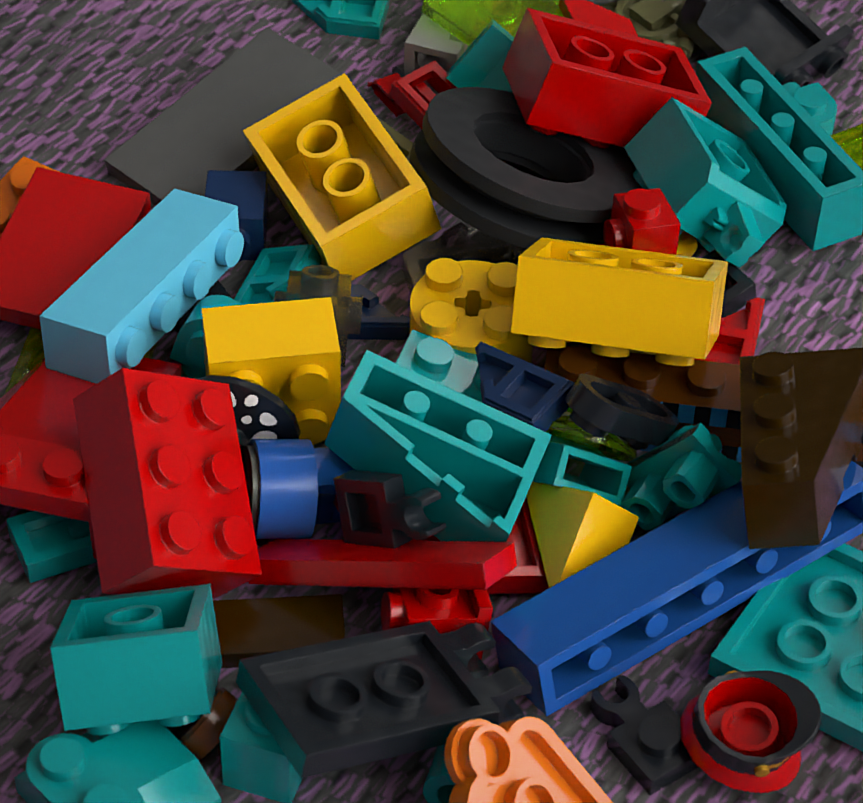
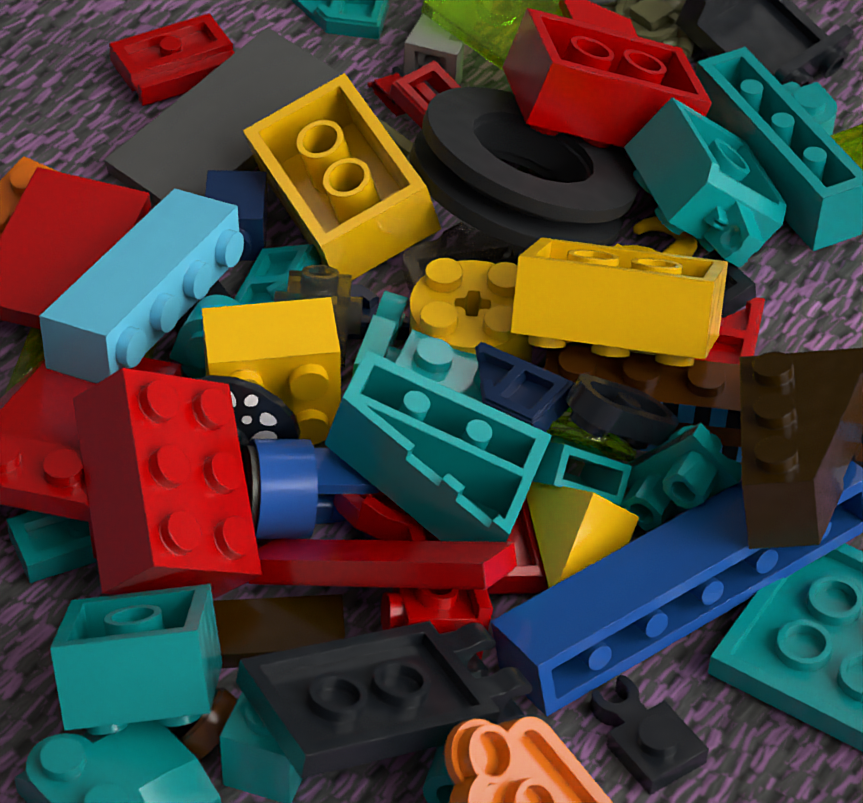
black plate [333,470,446,549] -> none
teal piece [446,19,514,93] -> none
red brick [598,188,681,255] -> none
red piece [680,670,822,793] -> none
none -> red plate [109,13,235,106]
none -> teal plate [352,290,409,378]

